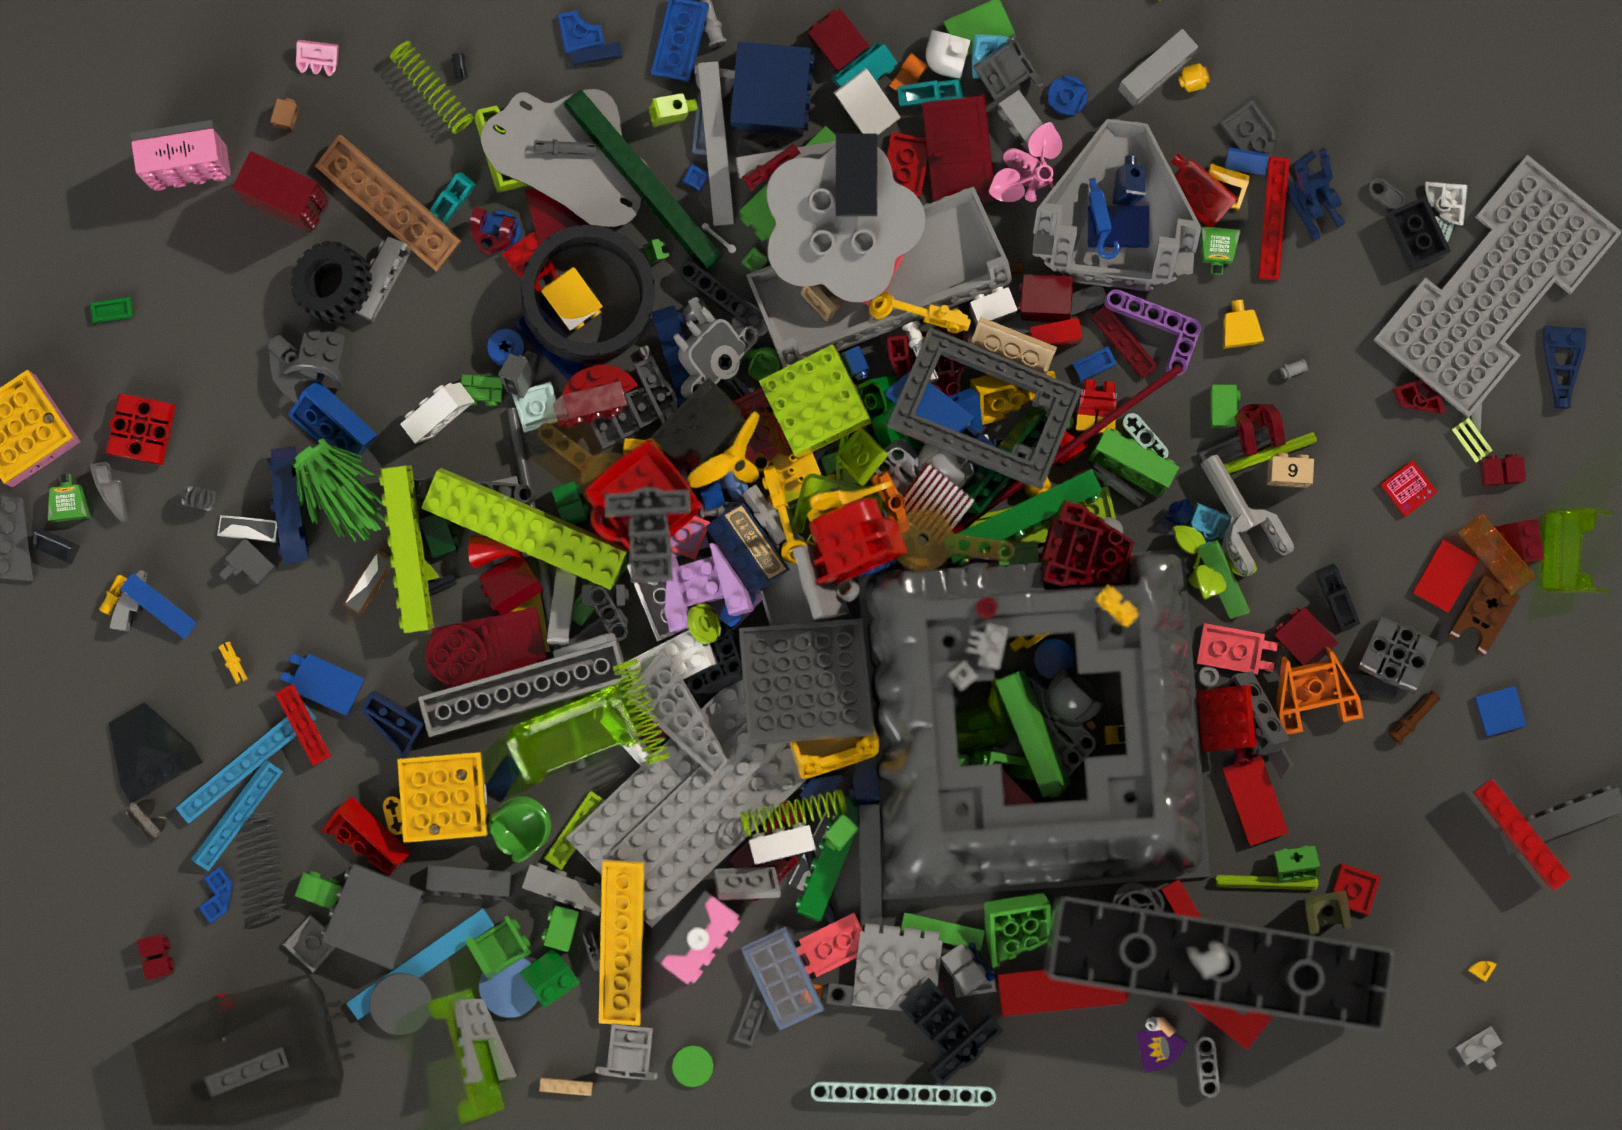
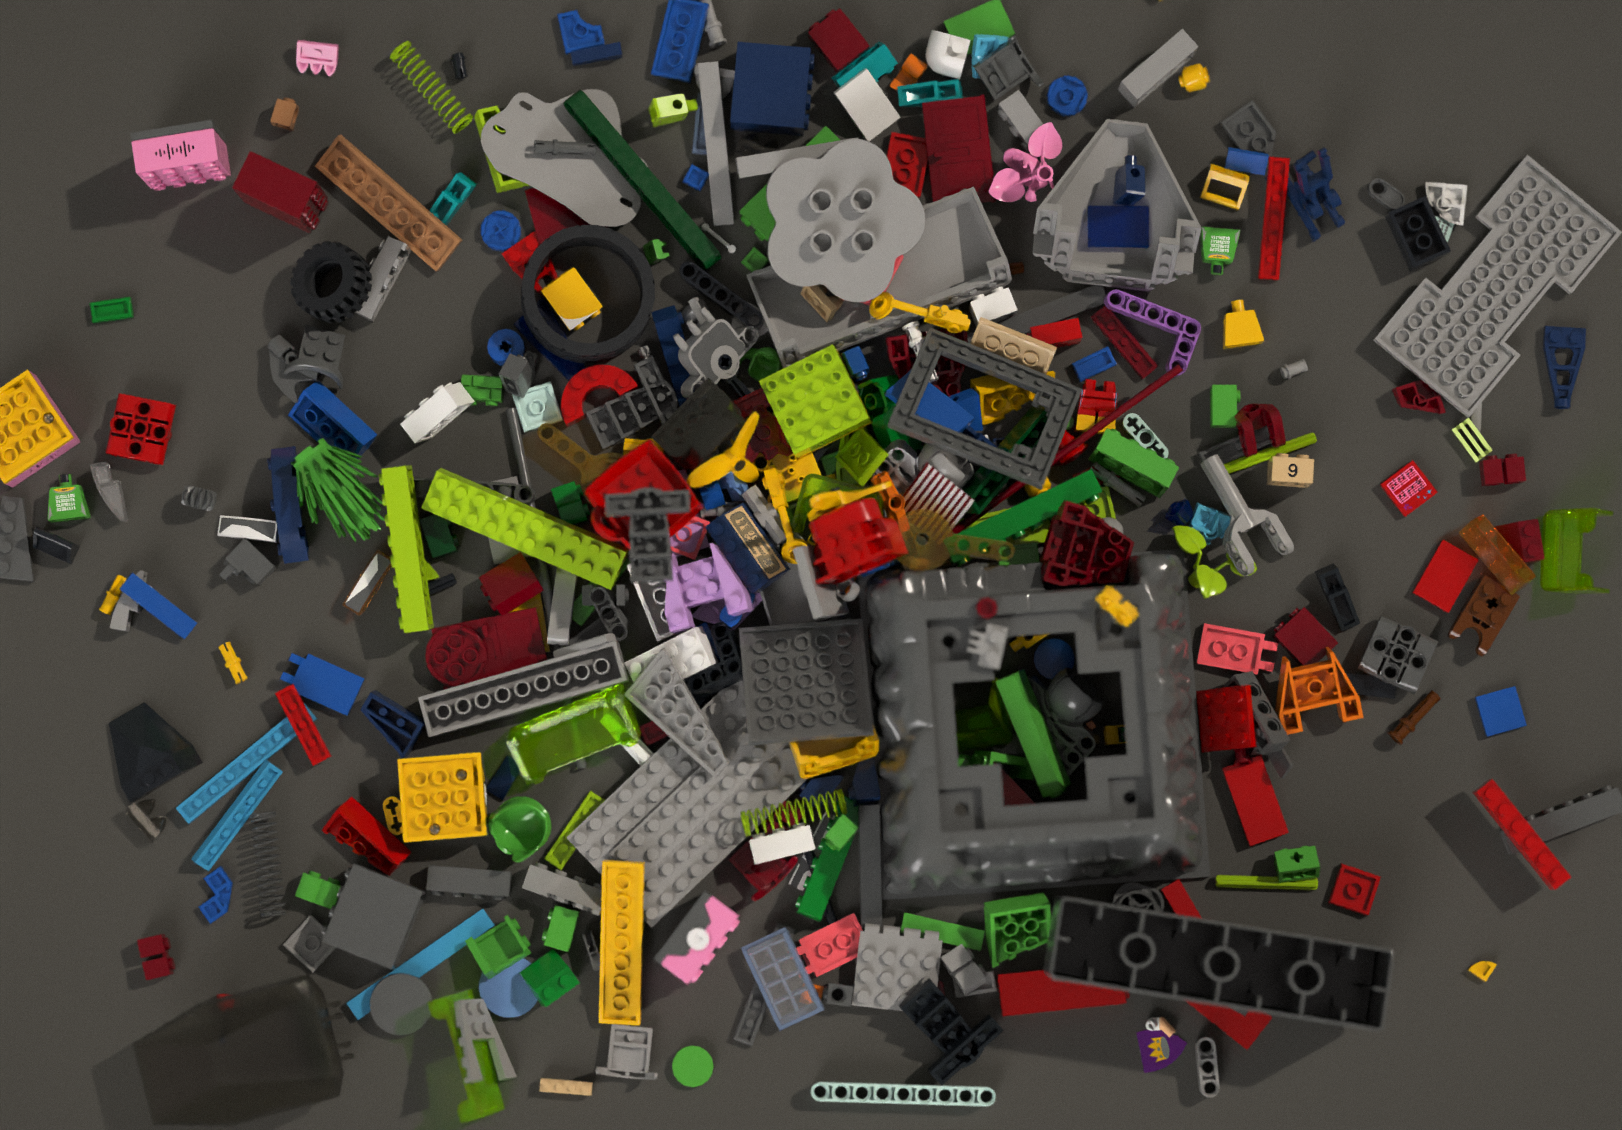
dark grey tile [203,1047,289,1097] -> none
red hat [468,535,521,569] -> none
dark red piece [470,206,516,256] -> none
dark red brick [553,381,627,429] -> none
lime piece [613,659,671,765] -> none
lime tile [687,603,721,644] -> none
light grey tile [713,867,780,900] -> none
dark red pin [742,143,801,191] -> none
black tile [836,133,877,216] -> none
light grey tile [947,661,978,691] -> none
hinge [968,942,995,981] -> none
dark red brick [1017,274,1073,321] -> none
blue piece [1088,178,1120,259] -> none
red tile [1170,153,1238,227] -> none
light grey helmet [1188,942,1229,979] -> none
bright green tile [1197,540,1250,619] -> none
light grey tile [1198,666,1219,687] -> none
olive piece [1305,890,1352,934] -> none
light grey hinge [1455,1026,1502,1070] -> none

